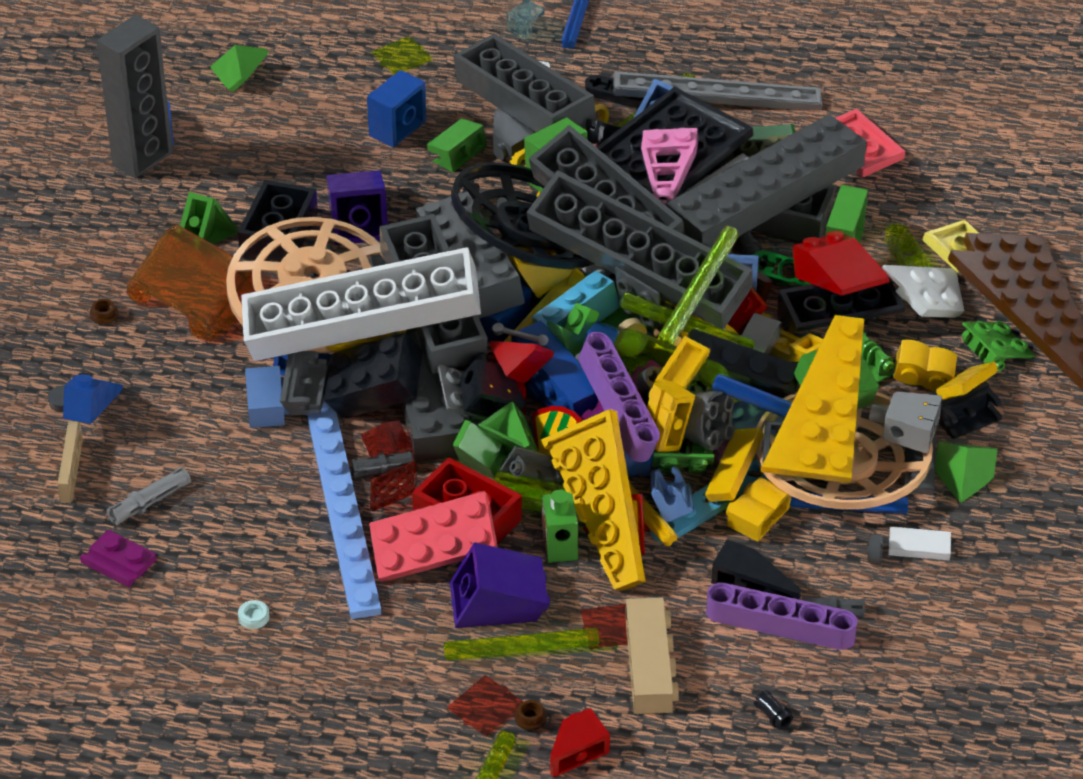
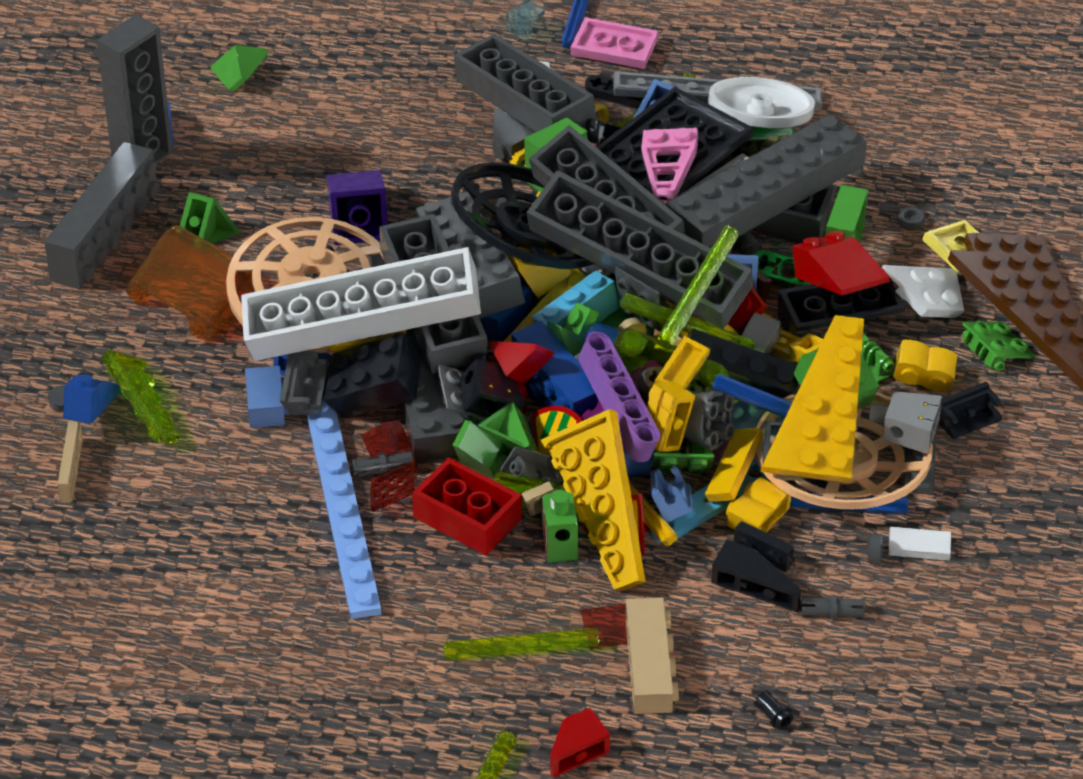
magenta plate [80,529,157,587] -> none
reddish brown plate [90,299,118,324] -> none
light grey pin [107,467,191,525] -> none
black brick [238,180,318,262] -> none
light aqua tile [238,600,270,629] -> none
blue brick [367,70,427,148] -> none
coral plate [369,491,498,582] -> none
clear neon green piece [371,36,432,75] -> none
bright green hinge [427,118,487,172] -> none
clear red piece [447,675,523,736] -> none
dark purple slope [450,542,550,628] -> none
light grey hinge [492,323,549,346] -> none
reddish brown plate [515,700,547,731] -> none
medium lavender beam [706,583,857,650] -> none
coral plate [836,109,905,178] -> none
clear neon green beam [884,223,933,267] -> none
bright green slope [935,441,997,503] -> none
yellow tile [936,361,998,400] -> none
none -> dark grey brick [44,142,159,290]
none -> clear neon green wing [101,350,181,444]
none -> tan tile [522,481,554,516]
none -> bright pink plate [571,17,658,69]
none -> white dish [708,77,815,128]
none -> black plate [734,521,794,572]
none -> dark grey tile [897,207,925,231]

